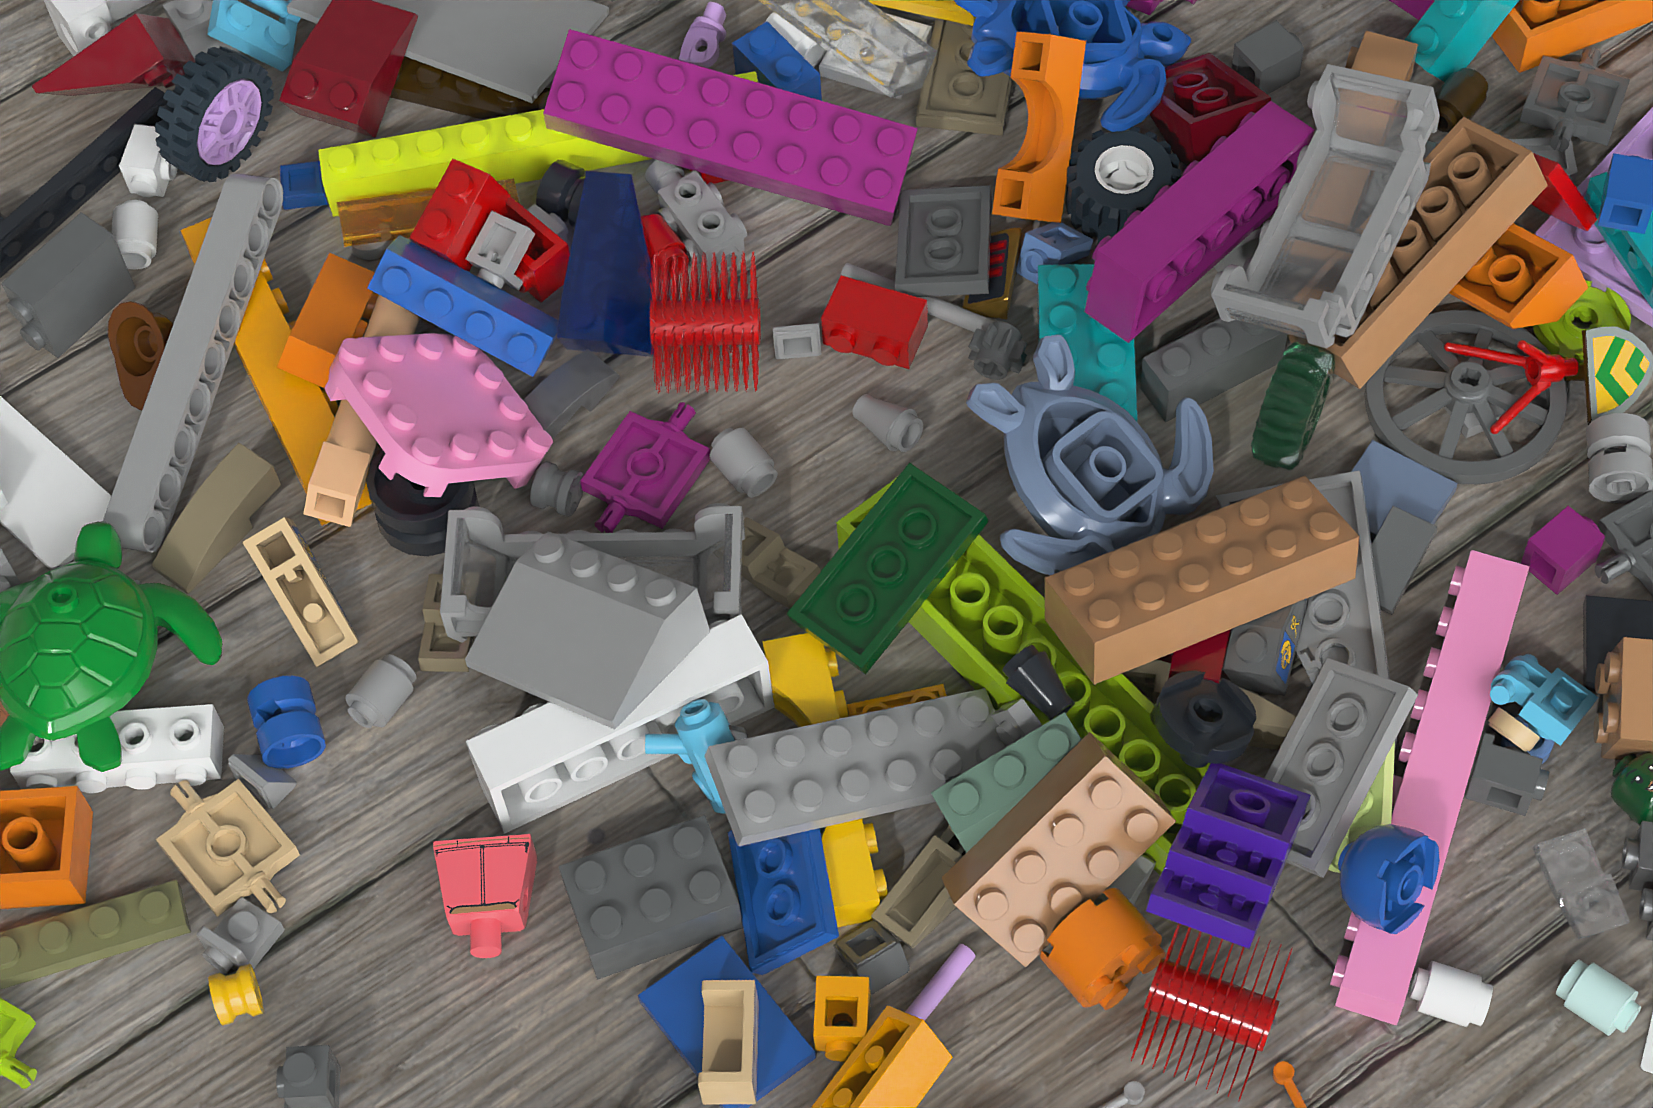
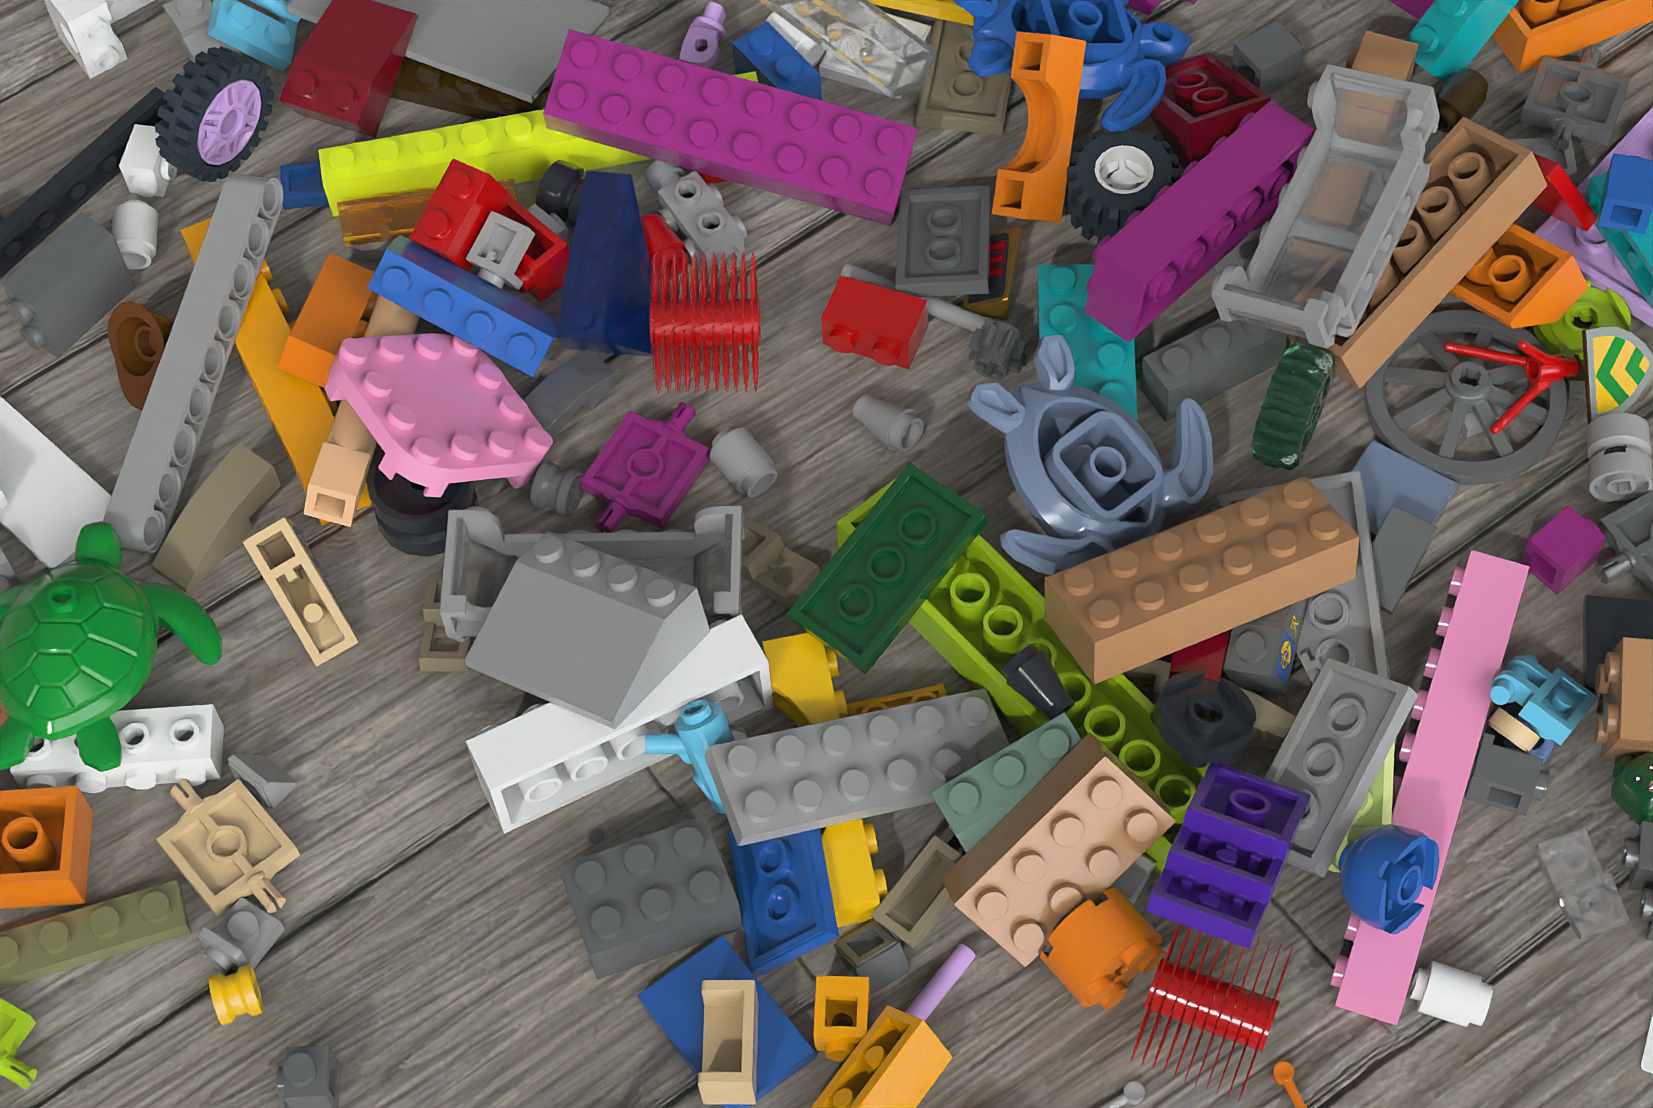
dark red slope [32,13,195,96] -> none
blue wheel [247,676,326,769] -> none
light grey brick [346,654,417,728] -> none
coral torso [433,834,537,958] -> none
light grey slope [773,323,821,359] -> none
light grey plate [991,698,1042,746] -> none
medium blue bracket [1016,222,1093,284] -> none
light aqua brick [1556,960,1641,1036] -> none

